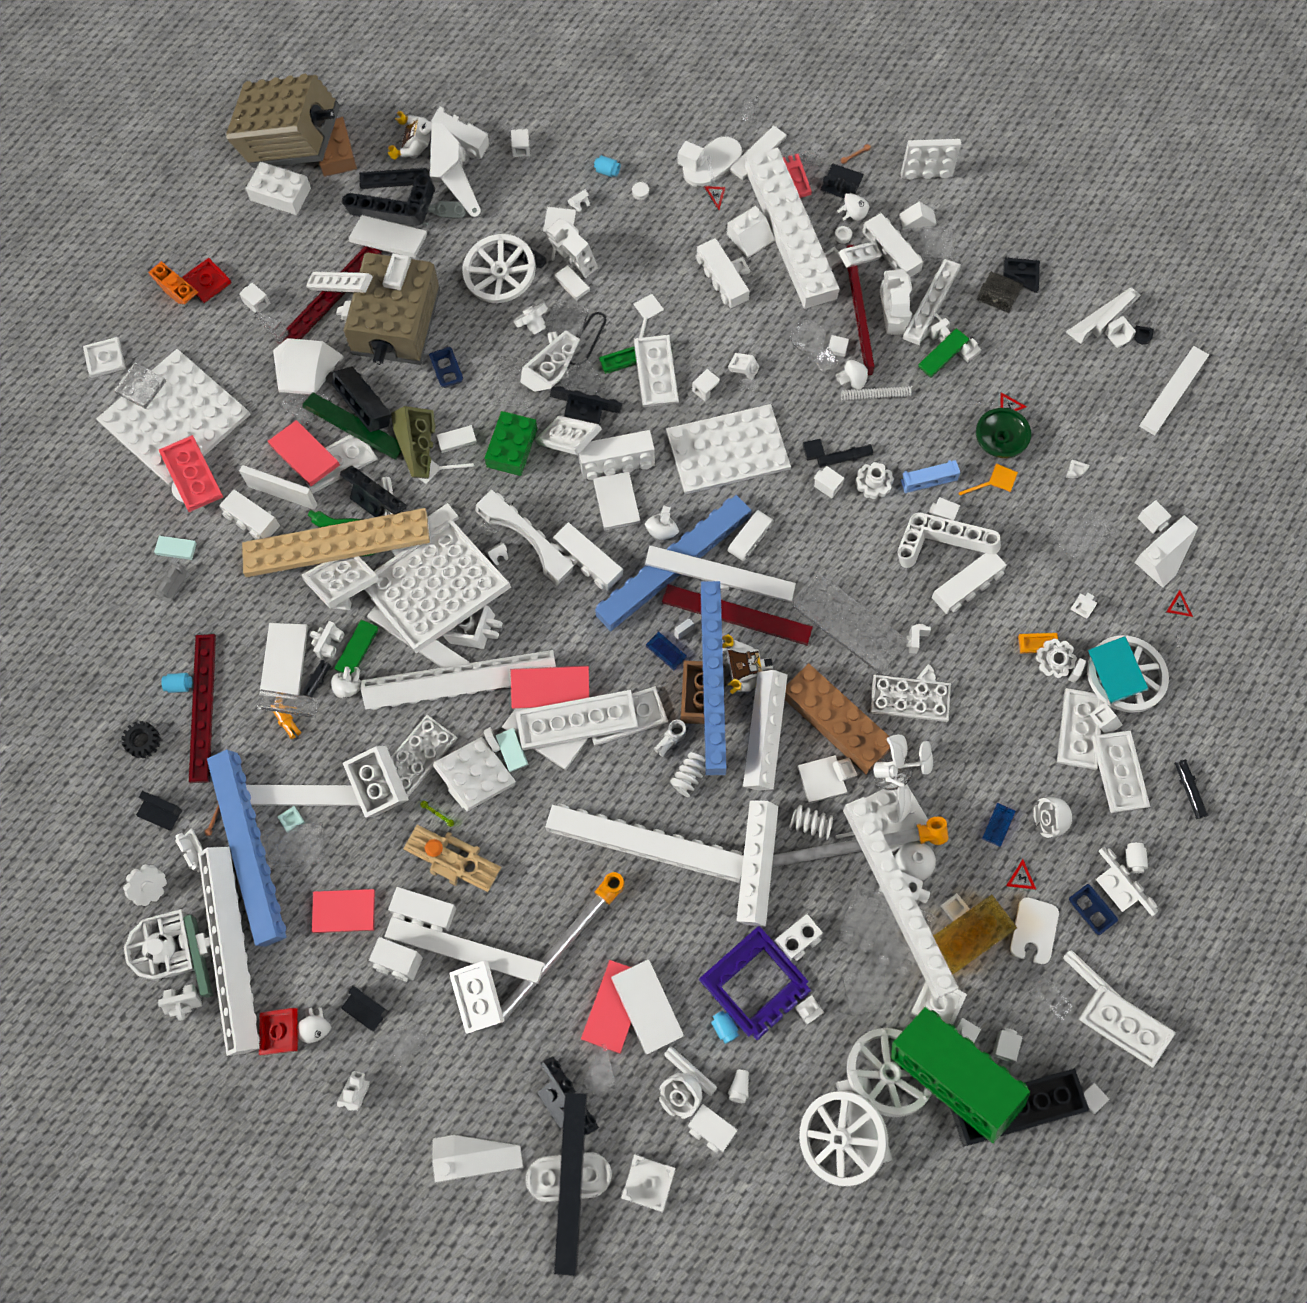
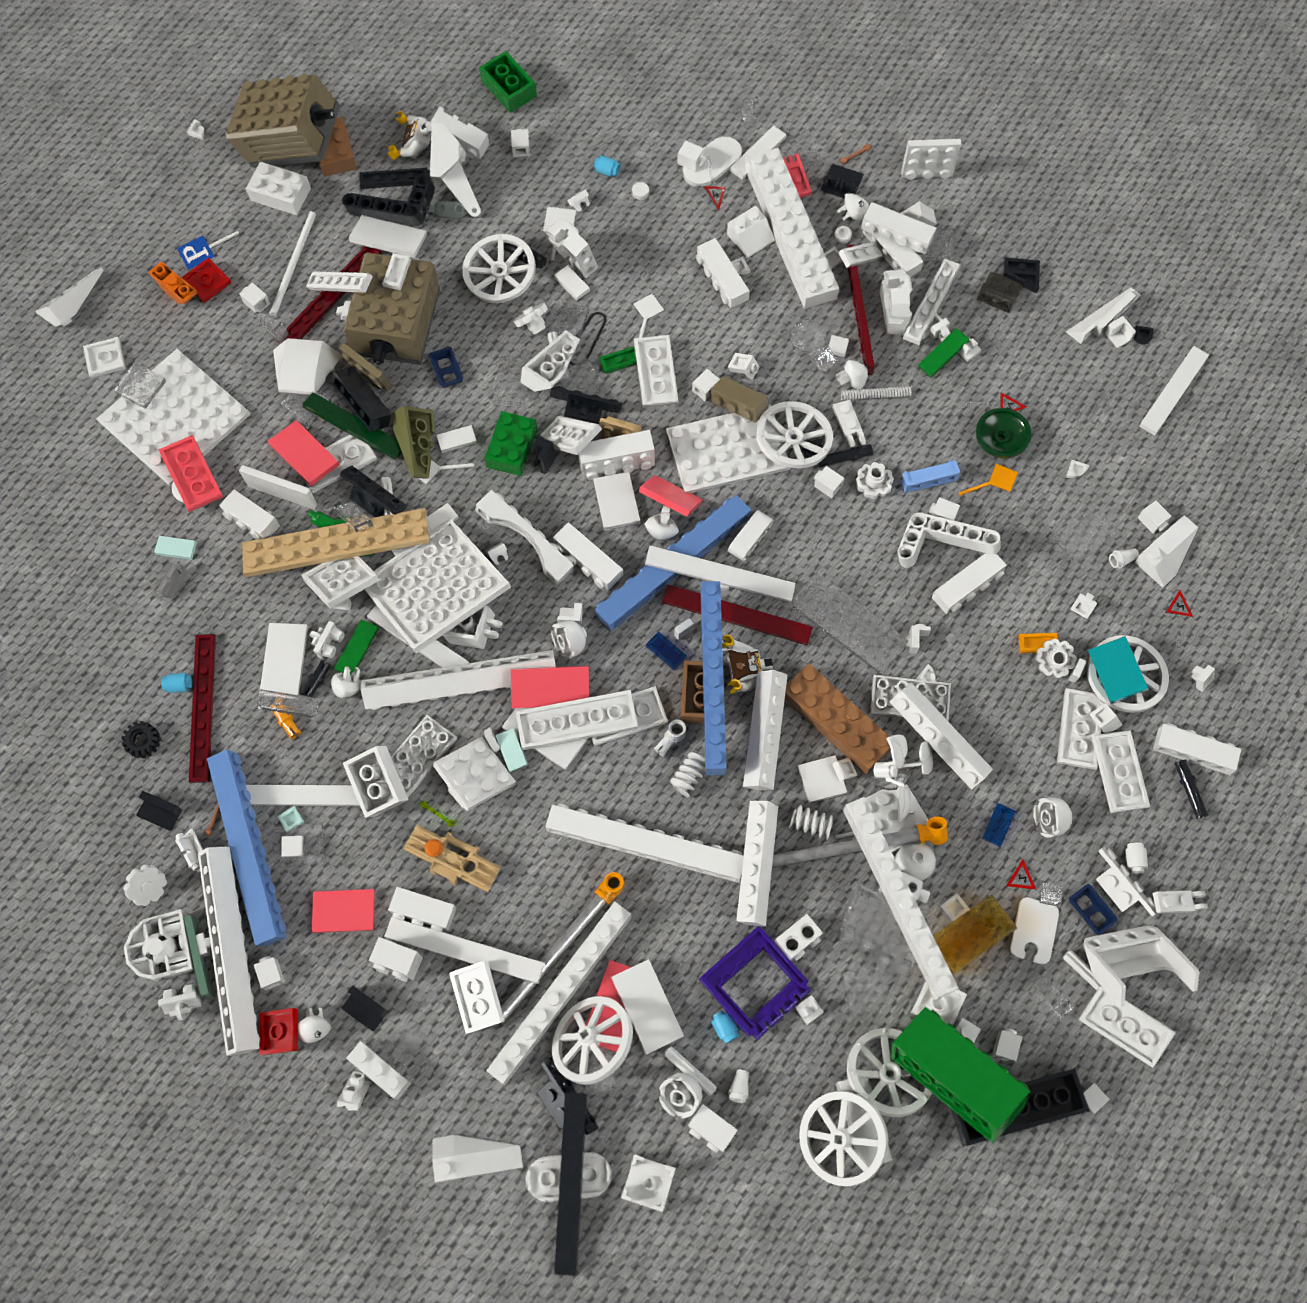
none -> white wedge [35,268,104,327]
none -> blue piece [177,231,239,270]
none -> white tile [187,119,205,140]
none -> white brick [254,956,285,991]
none -> white piece [269,212,316,316]
none -> white tile [282,836,303,858]
none -> clear tile [334,501,373,532]
none -> dark tan plate [339,342,393,391]
none -> white brick [346,1041,411,1100]
none -> green brick [479,51,537,113]
none -> white brick [486,902,631,1085]
none -> black hinge [531,434,556,474]
none -> white cylinder [551,620,587,660]
none -> white wheel [552,996,633,1084]
none -> white panel [557,603,583,626]
none -> tan bracket [599,416,642,439]
none -> coral tile [639,475,703,517]
none -> dark tan brick [711,376,768,423]
none -> white wheel [756,401,833,468]
none -> white hinge [832,400,866,447]
none -> white brick [861,202,936,254]
none -> white brick [890,683,993,790]
none -> clear tile [1039,882,1062,907]
none -> white windscreen [1084,926,1199,1007]
none -> white cone [1109,548,1139,569]
none -> white brick [1153,723,1241,775]
none -> white hinge [1153,891,1208,914]
none -> white tile [1191,665,1215,692]

